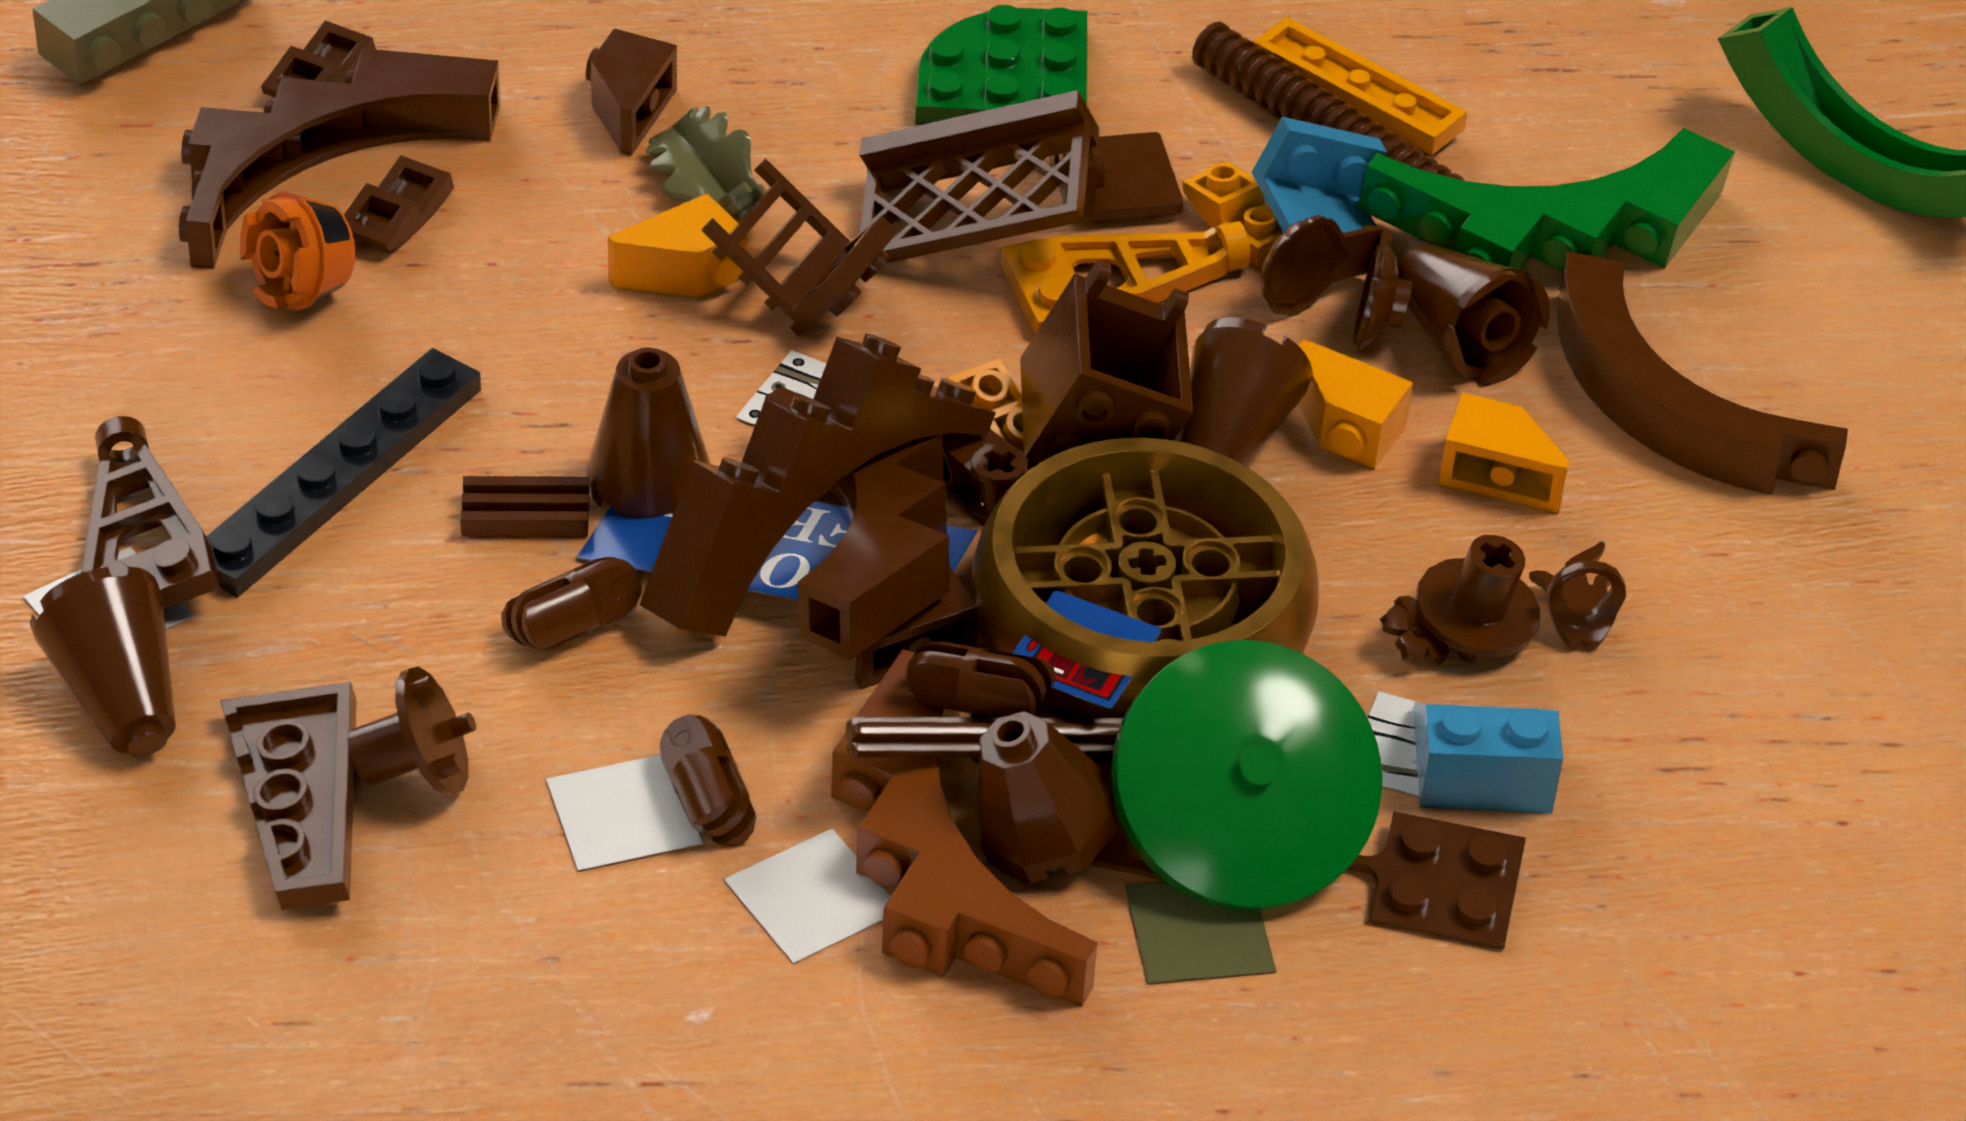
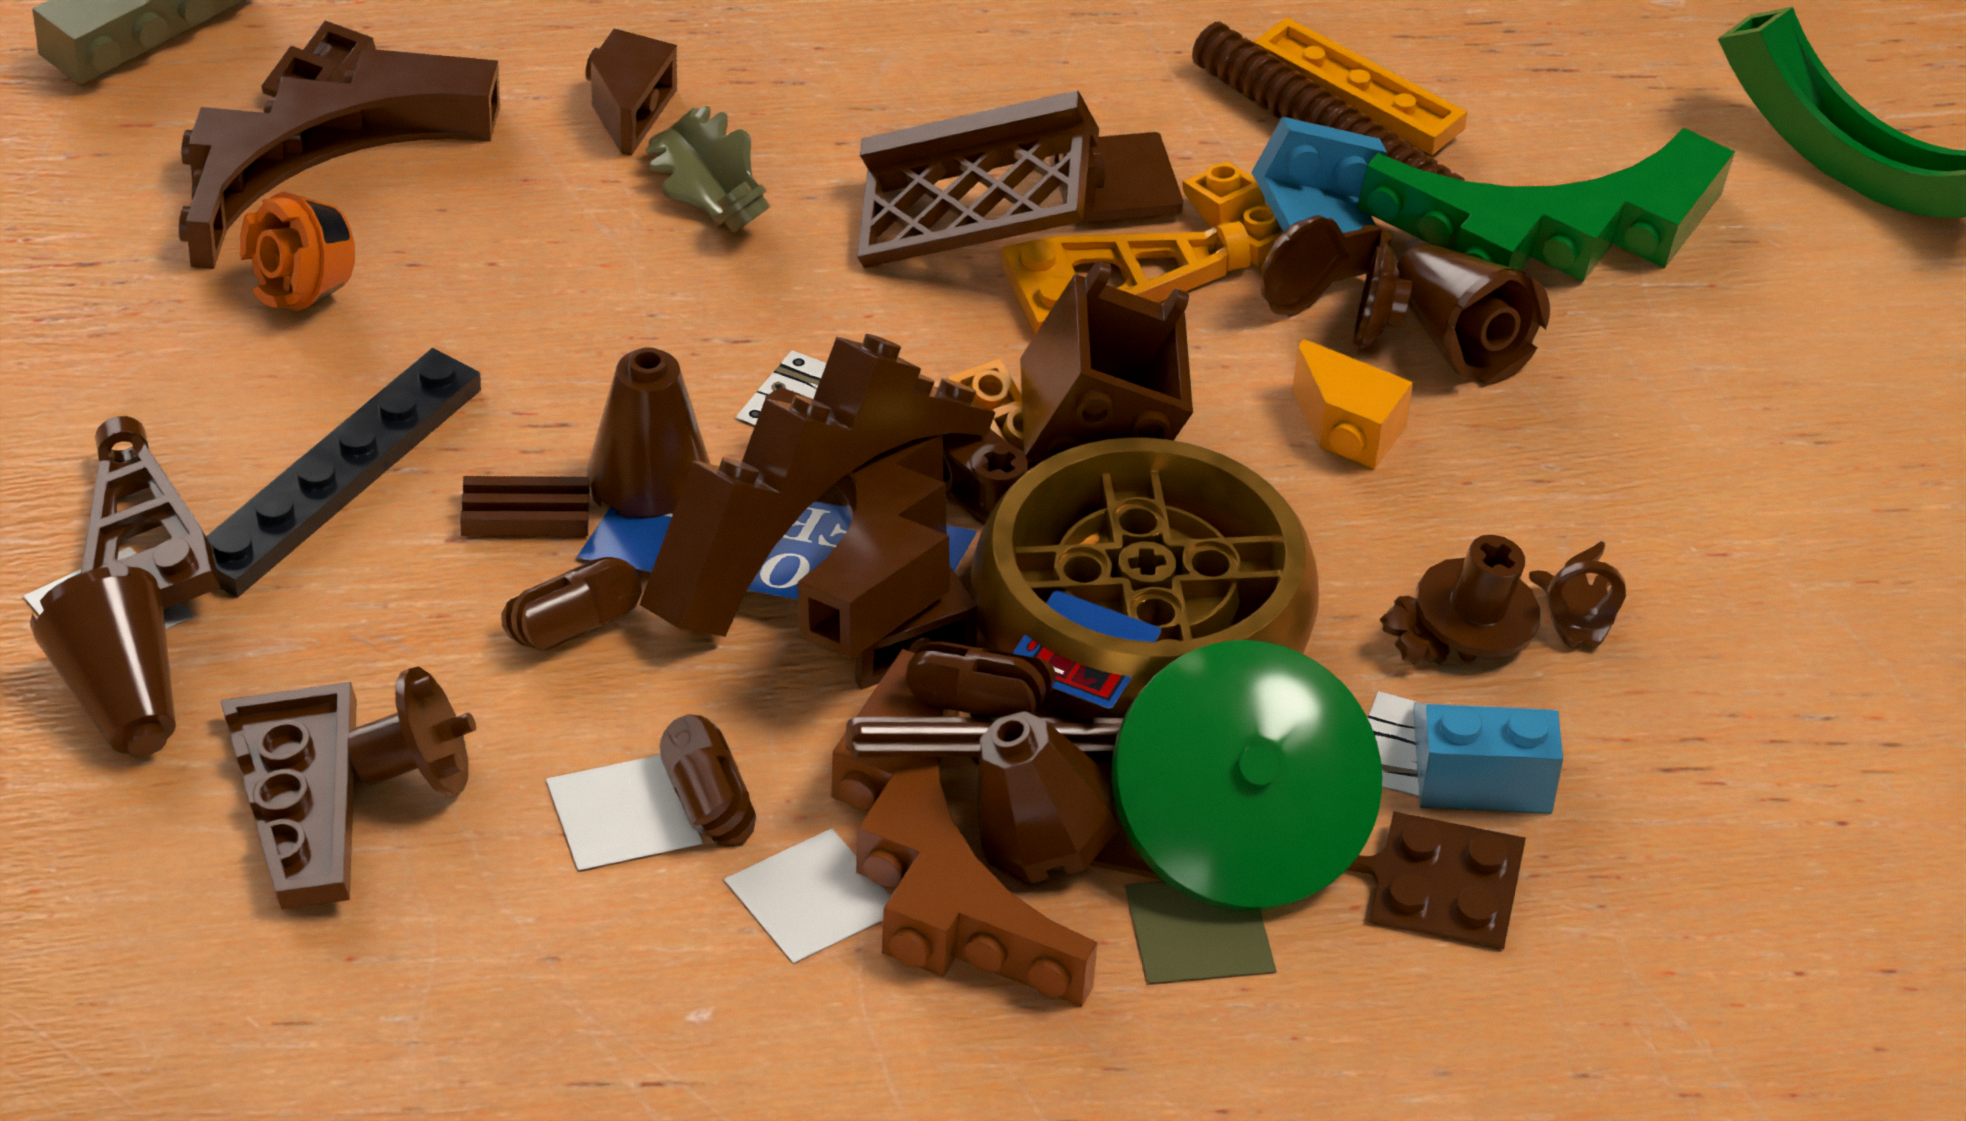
reddish brown slope [344,155,454,252] -> none
light orange slope [608,193,747,298] -> none
reddish brown plate [701,158,898,336] -> none
green plate [915,5,1087,125] -> none
reddish brown cone [1178,317,1313,467] -> none
light orange slope [1438,392,1570,514] -> none
reddish brown arch [1557,251,1848,495] -> none

